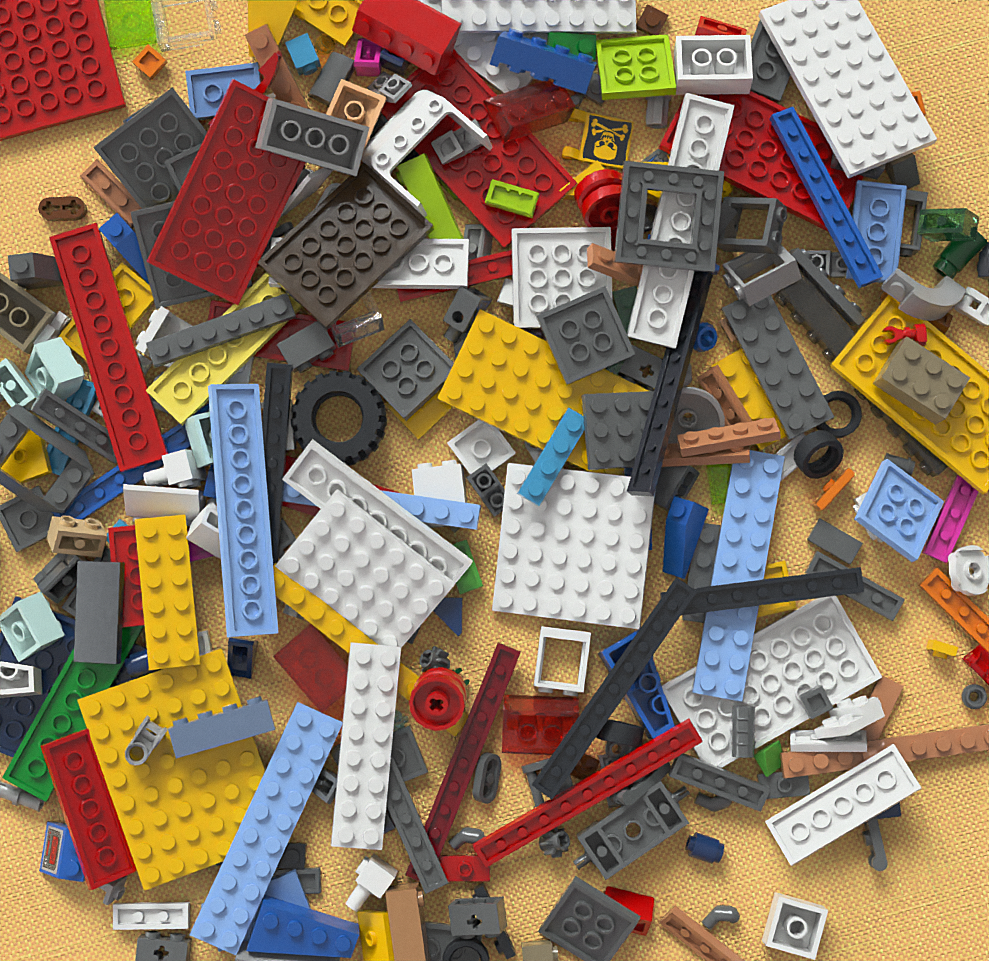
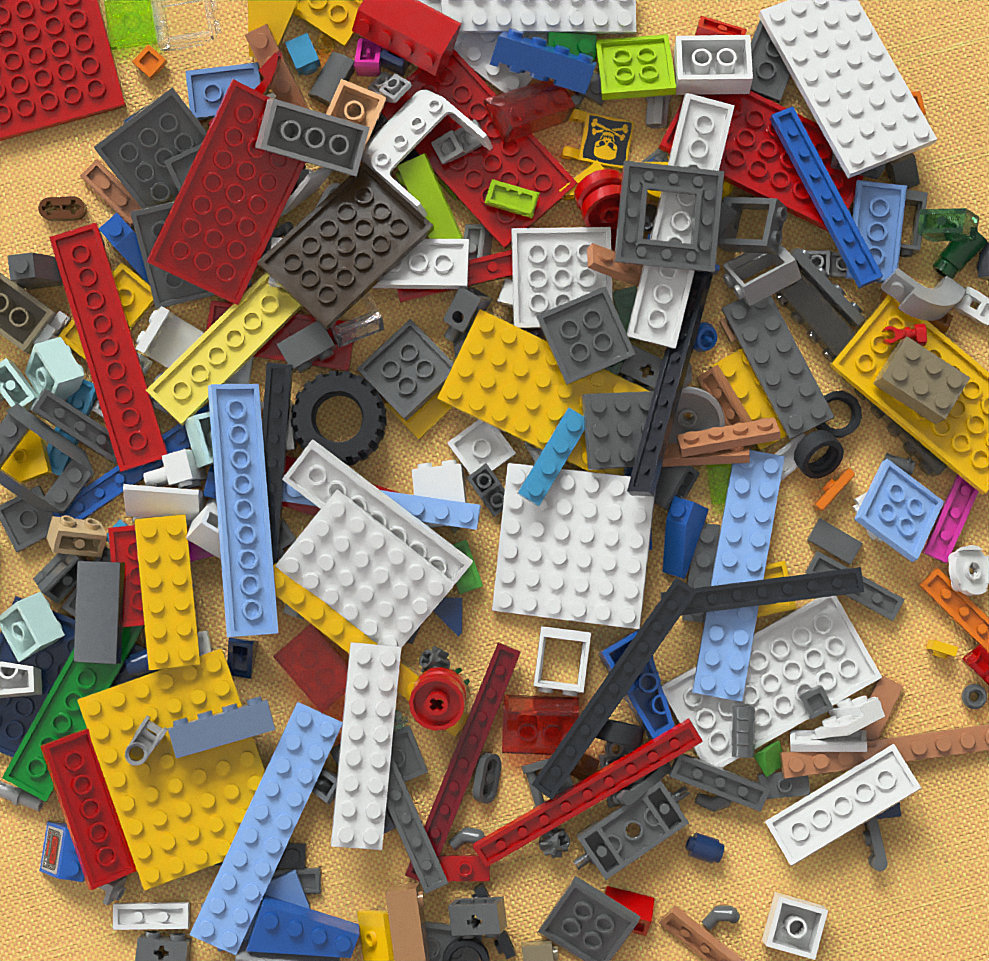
dark grey plate [146,293,296,368] -> none
white brick [346,853,398,912] -> none
reddish brown plate [636,4,669,36] -> none

